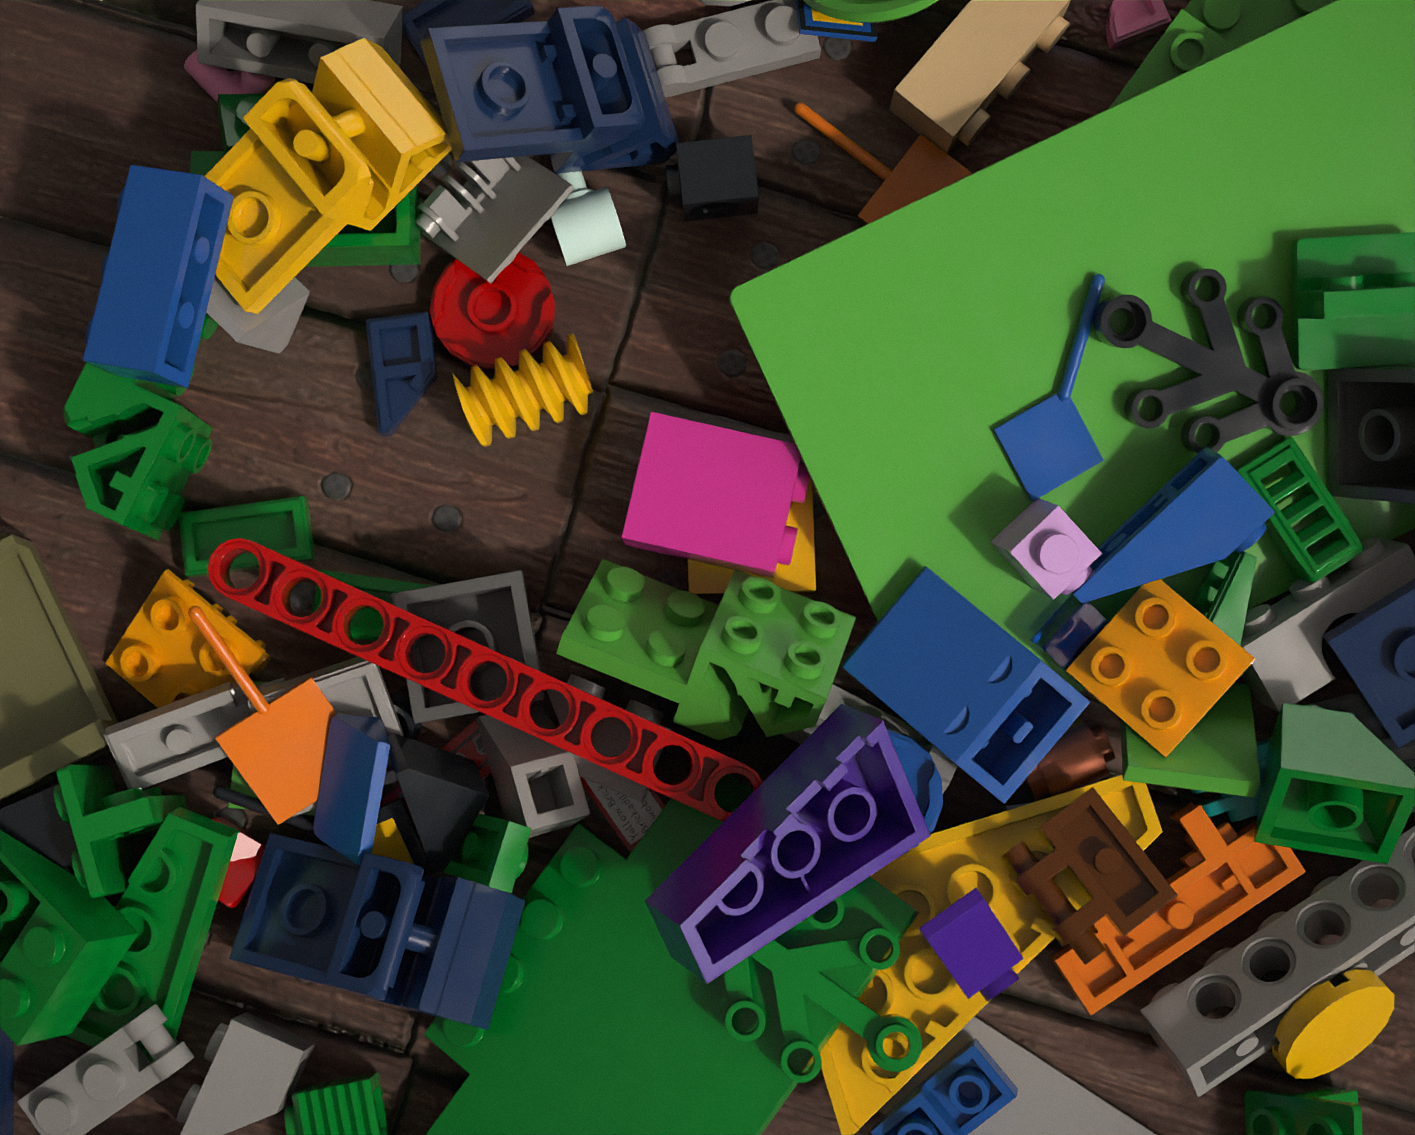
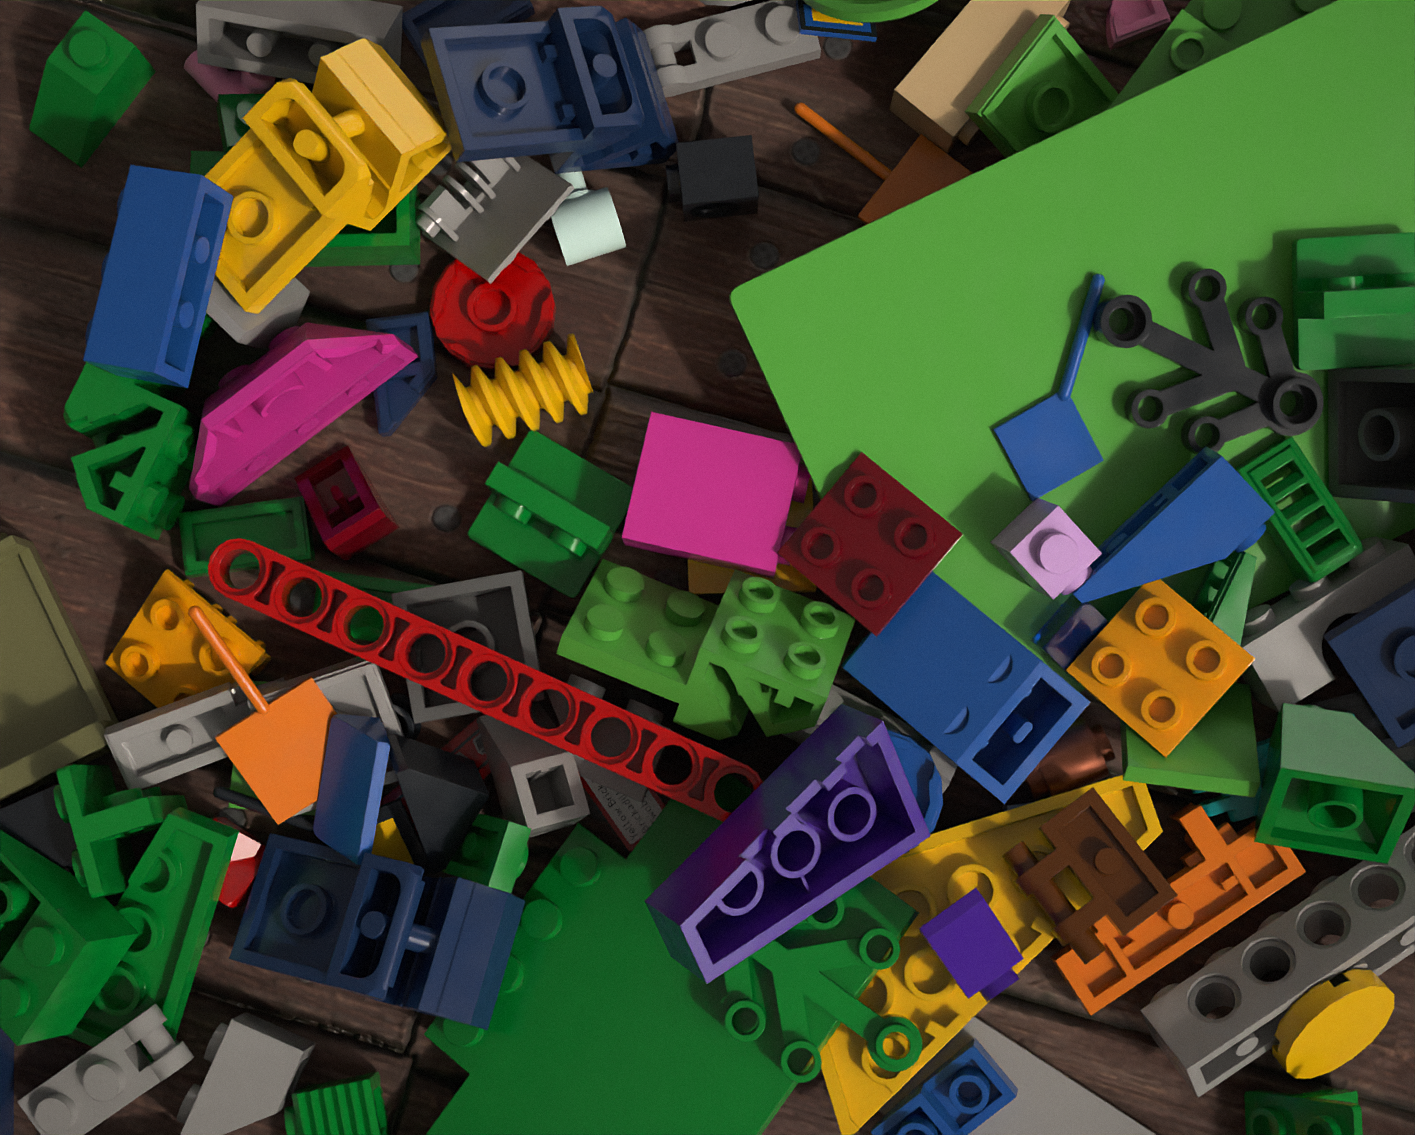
none -> green slope [29,10,156,168]
none -> dark pink wedge [189,322,418,507]
none -> dark red slope [294,445,400,561]
none -> green bracket [468,430,633,599]
none -> dark red hinge [777,452,963,637]
none -> bright green tile [965,14,1119,158]

